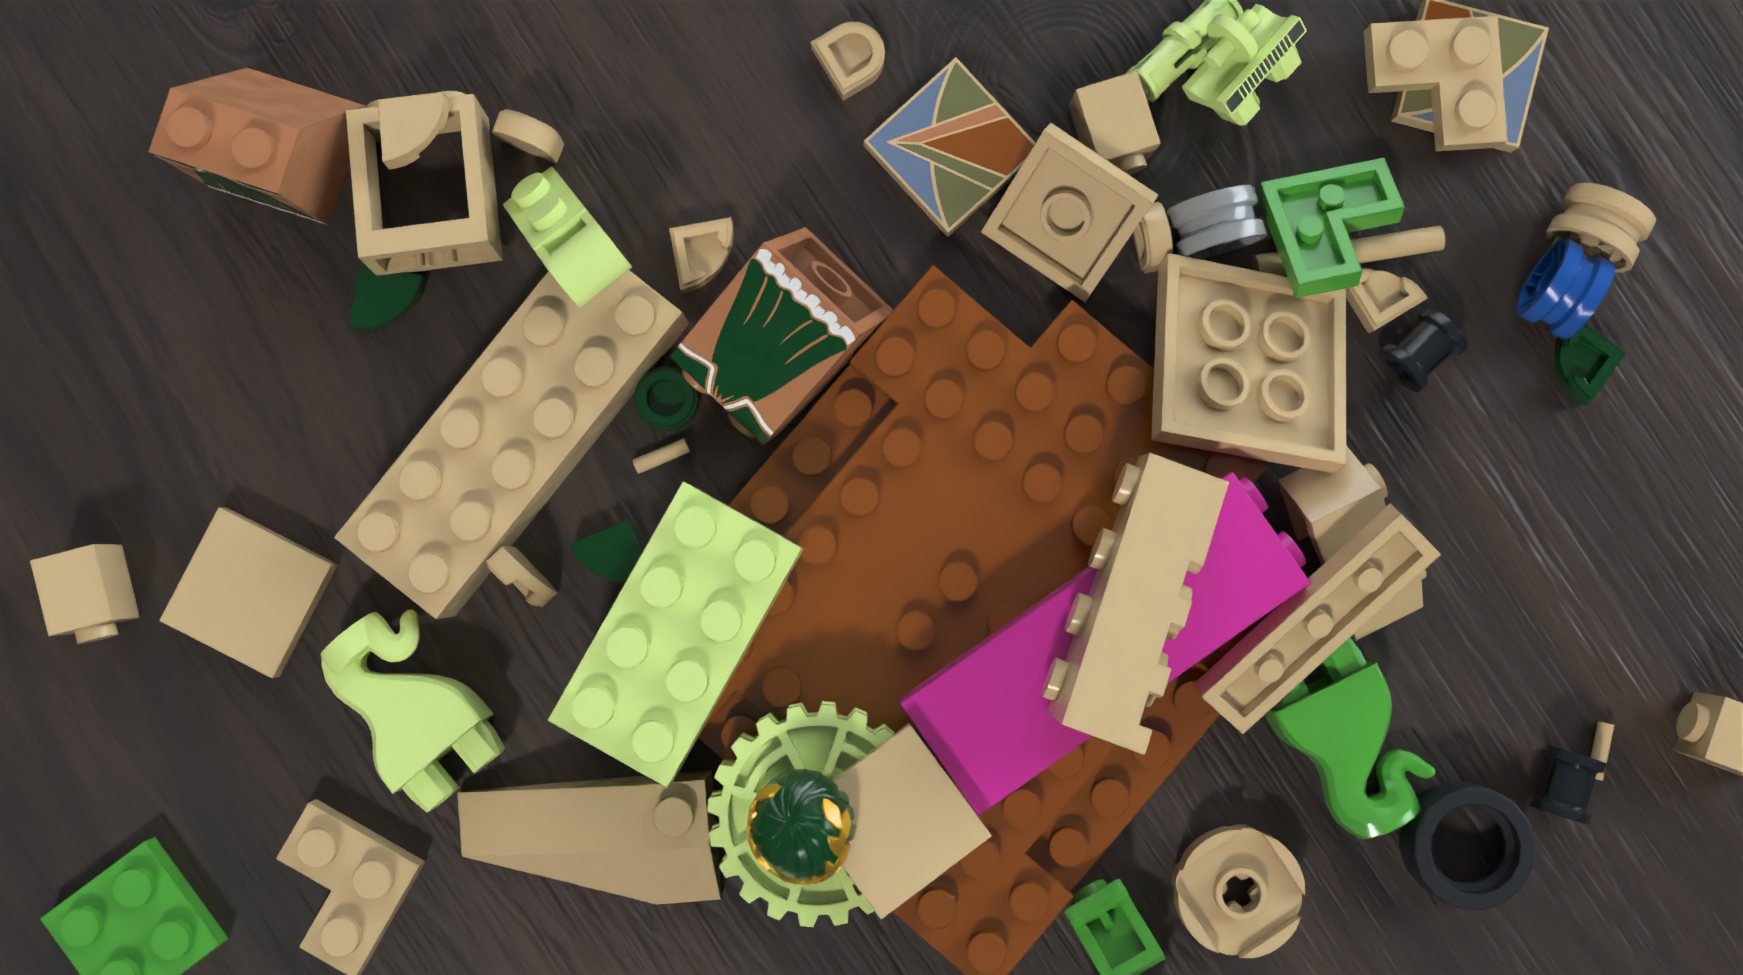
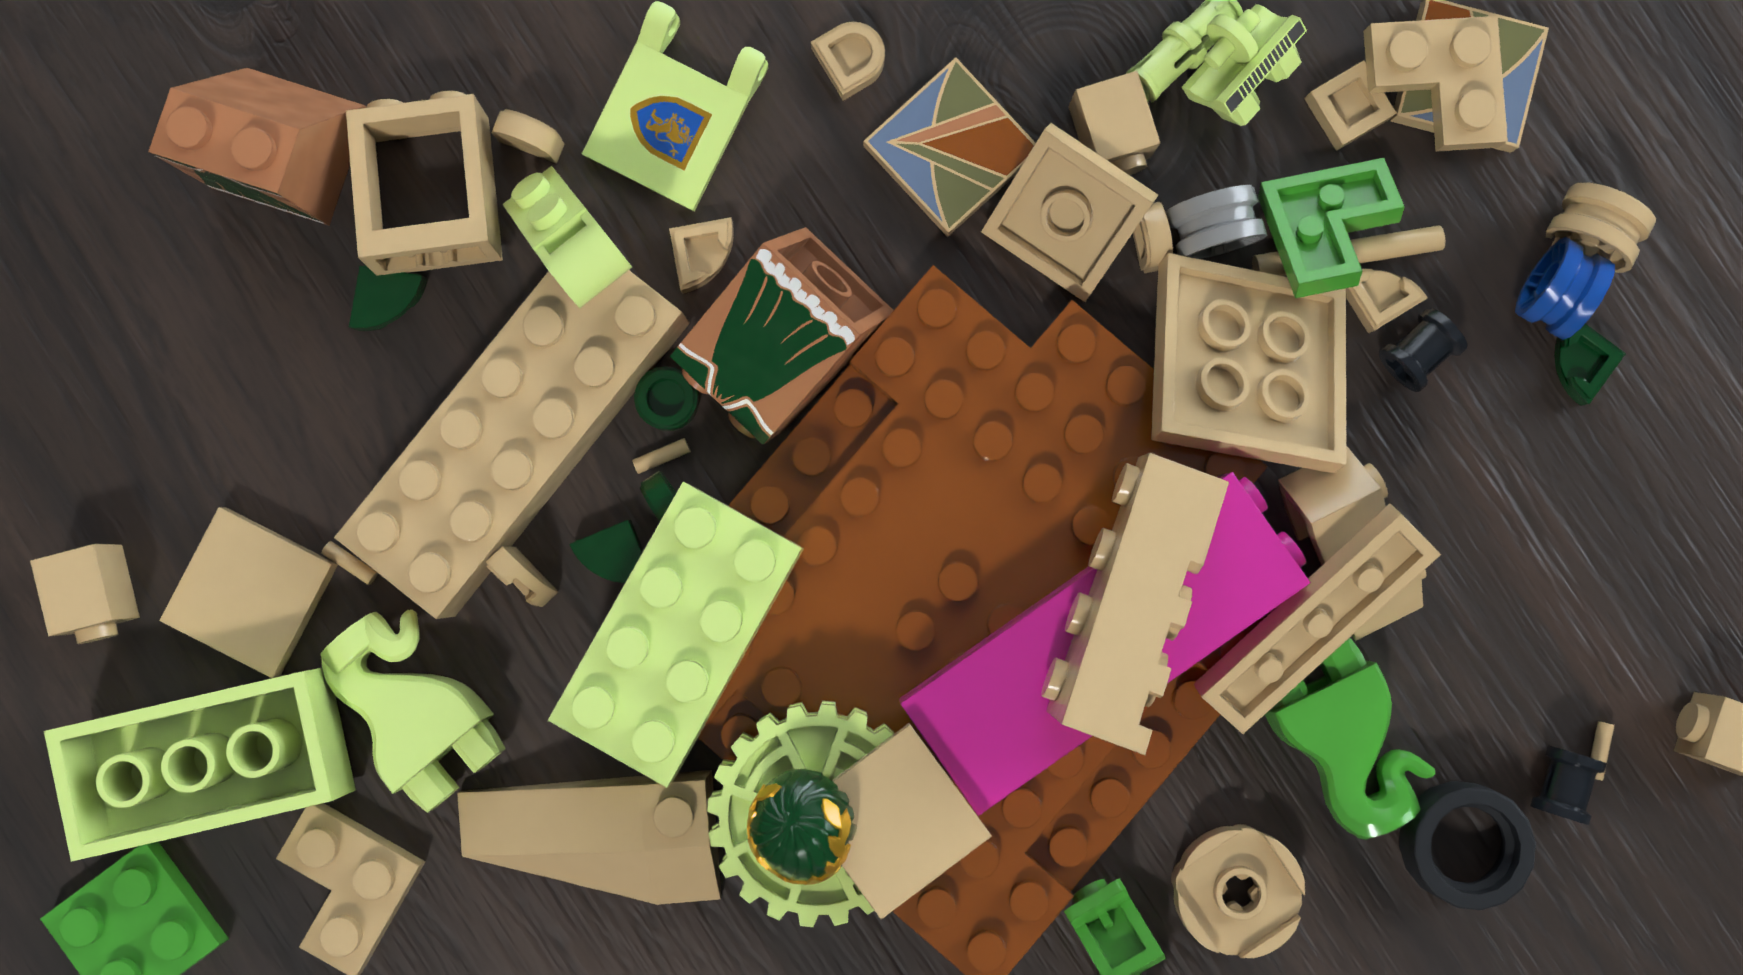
tan tile [378,92,449,170] -> none
none -> yellowish green brick [44,668,356,862]
none -> tan piece [321,541,378,585]
none -> yellowish green flag [582,1,768,212]
none -> dark green tile [640,471,677,522]
none -> tan tile [1304,60,1397,151]

